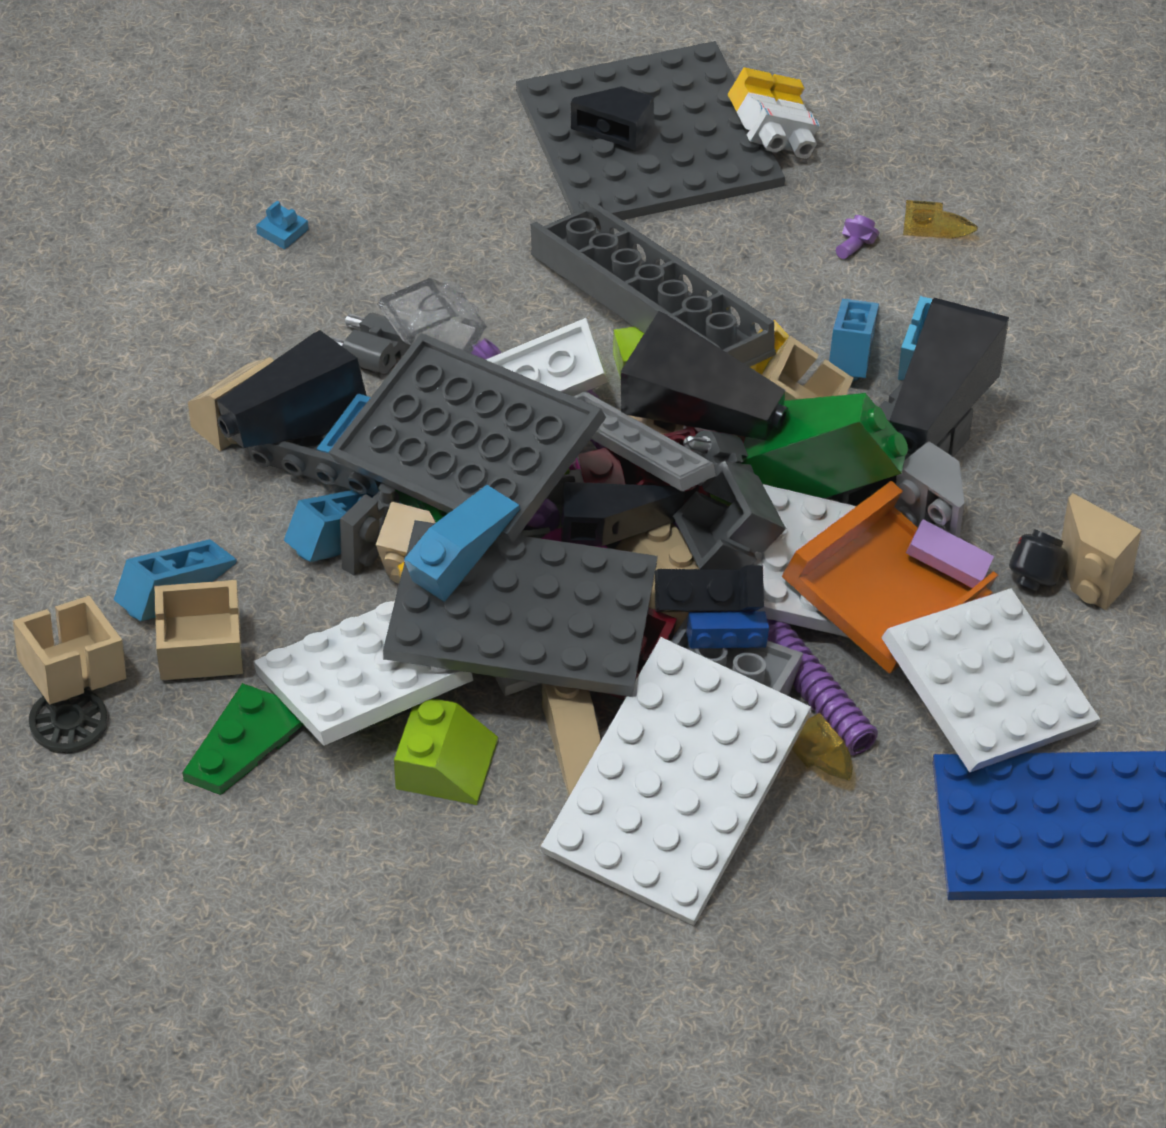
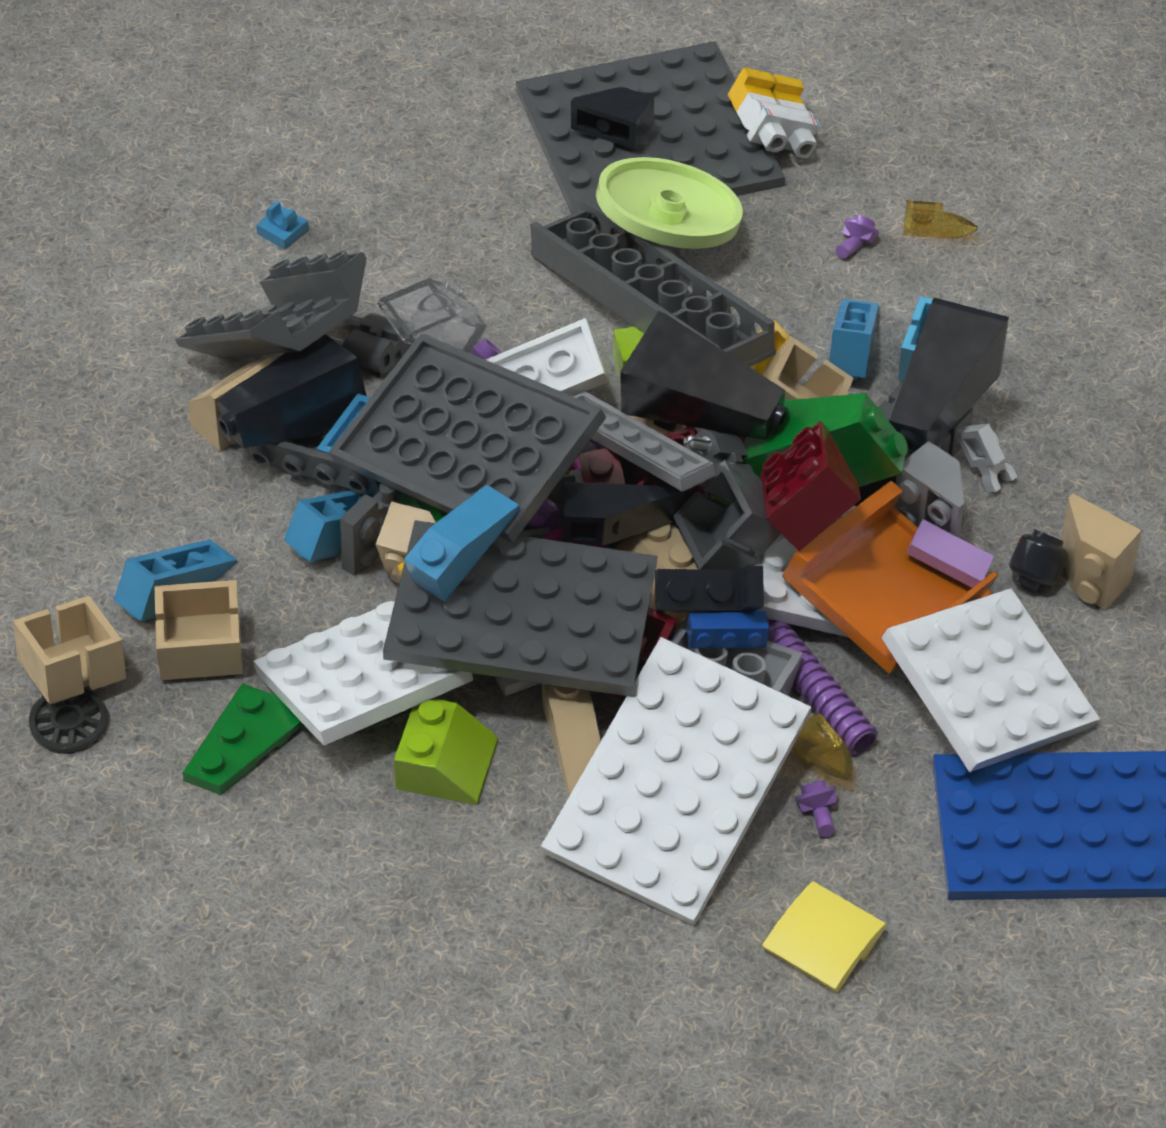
none -> dark grey slope [175,250,367,359]
none -> yellowish green dish [596,157,743,249]
none -> dark red slope [761,420,861,551]
none -> light yellow slope [762,881,887,993]
none -> medium lavender plate [795,780,837,837]
none -> white plate [955,424,1017,492]

